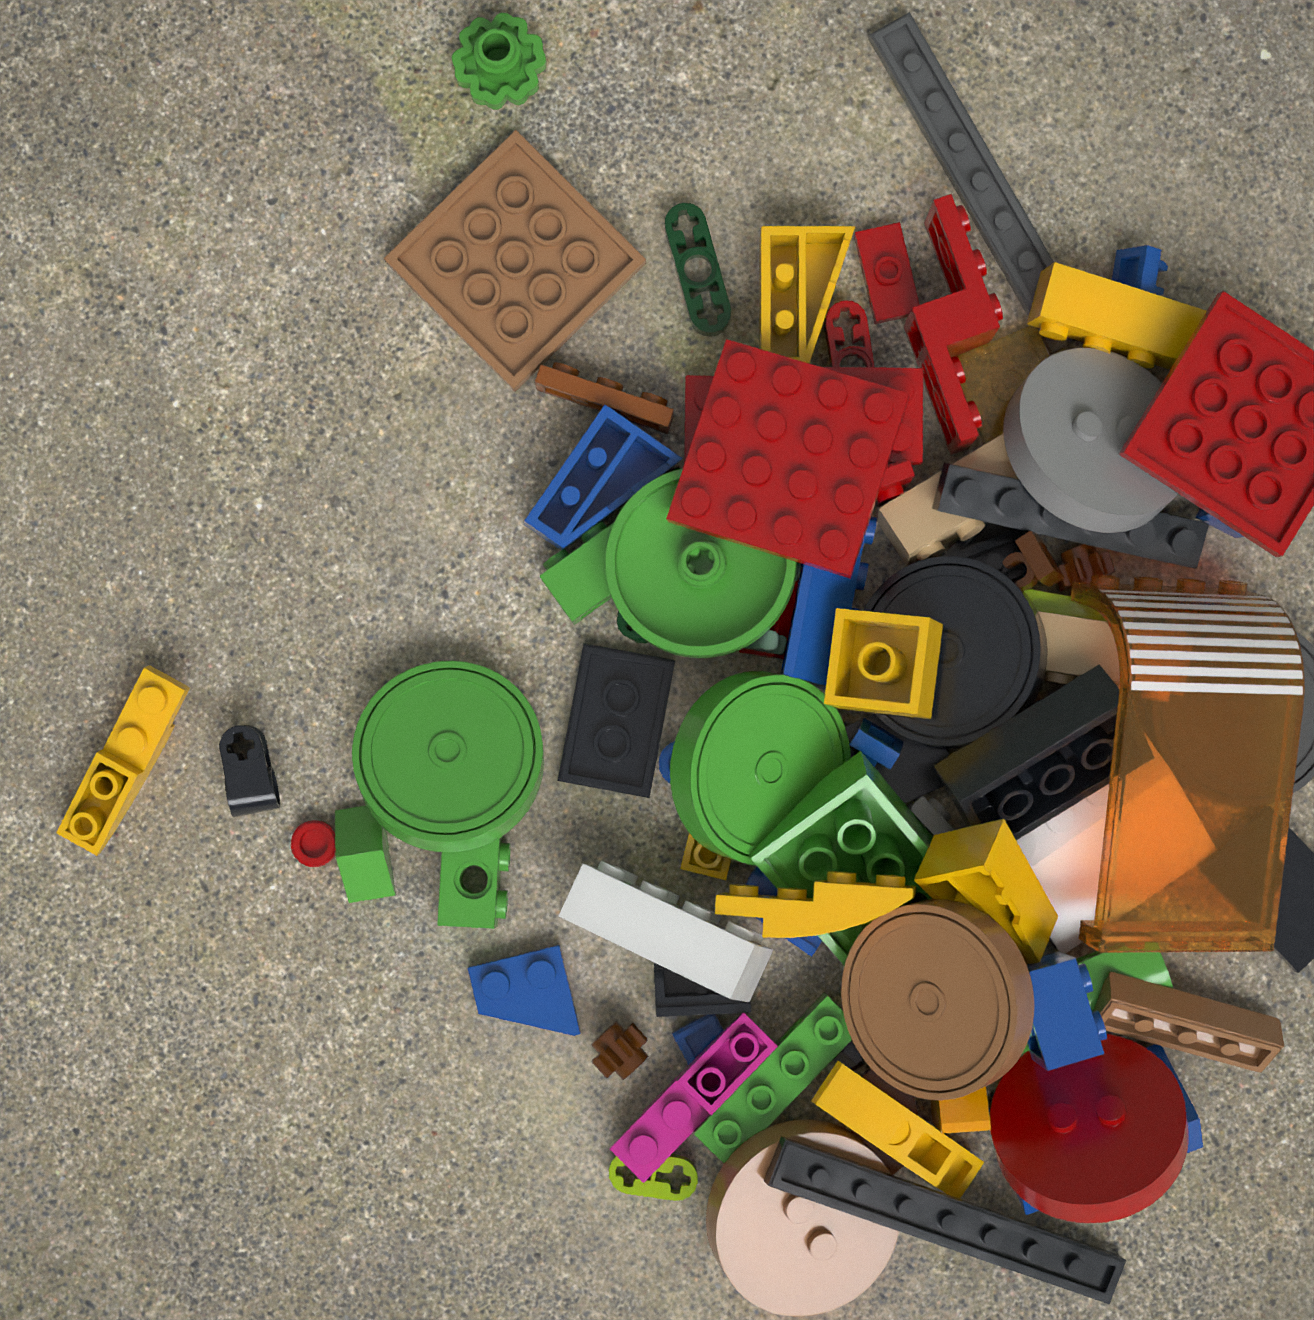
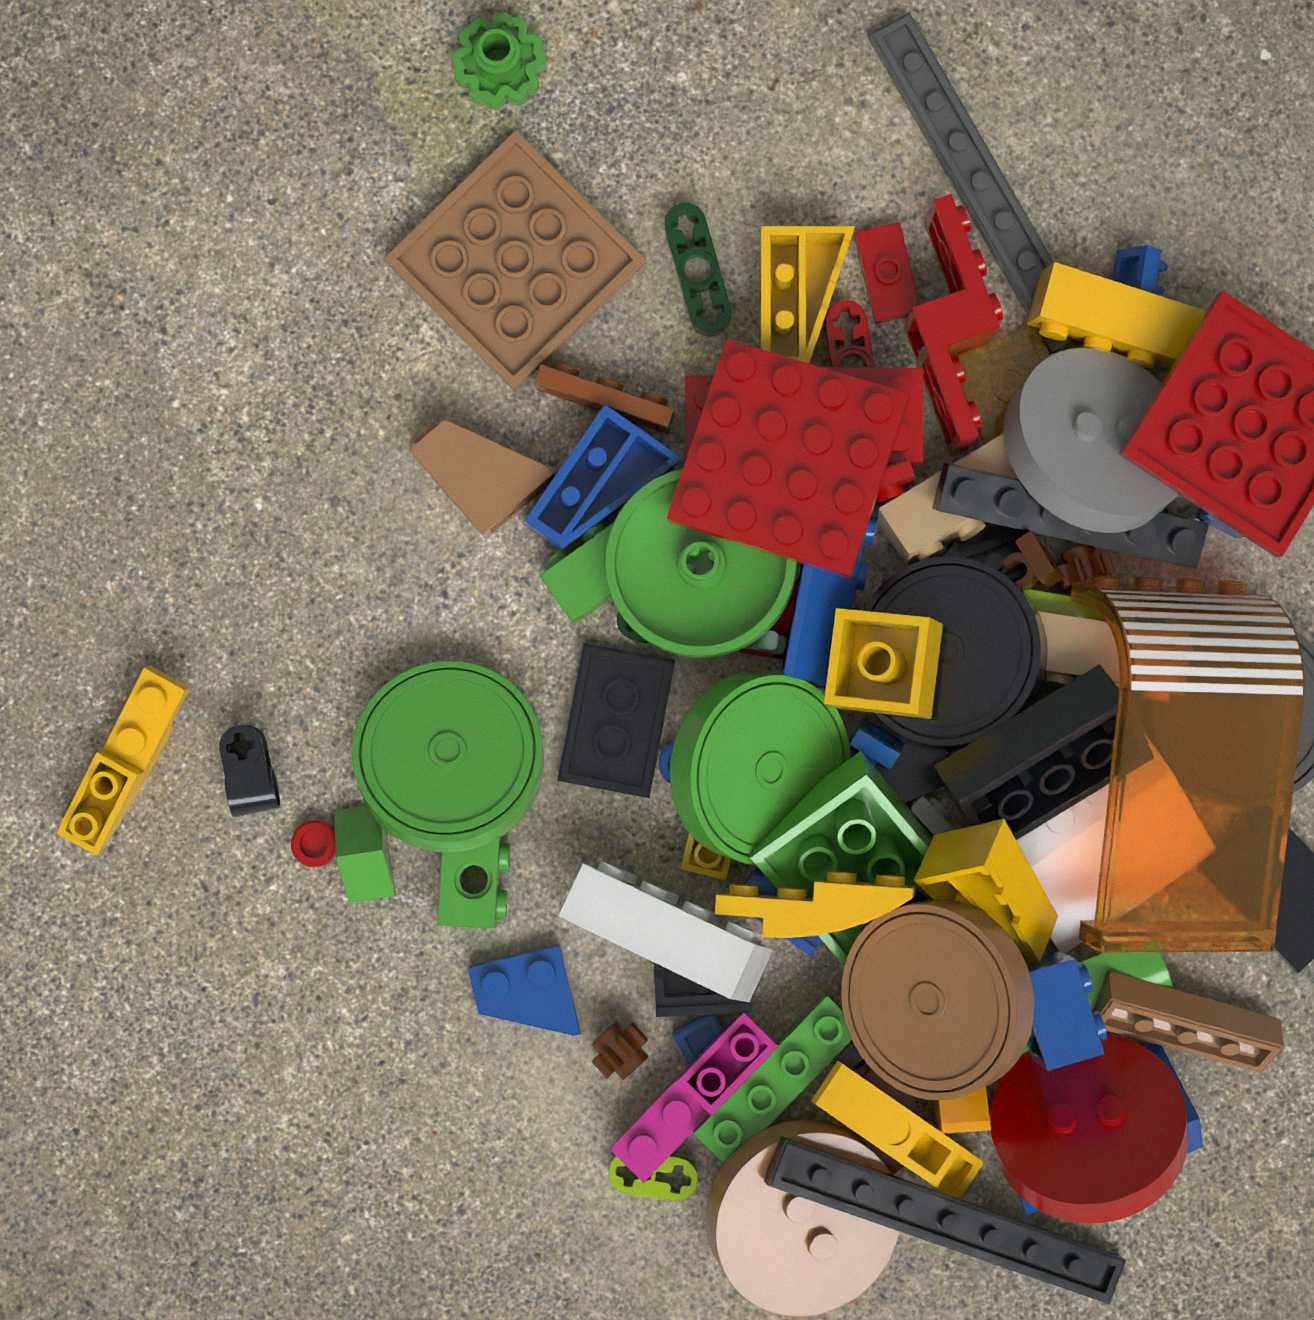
none -> medium nougat slope [409,419,555,540]

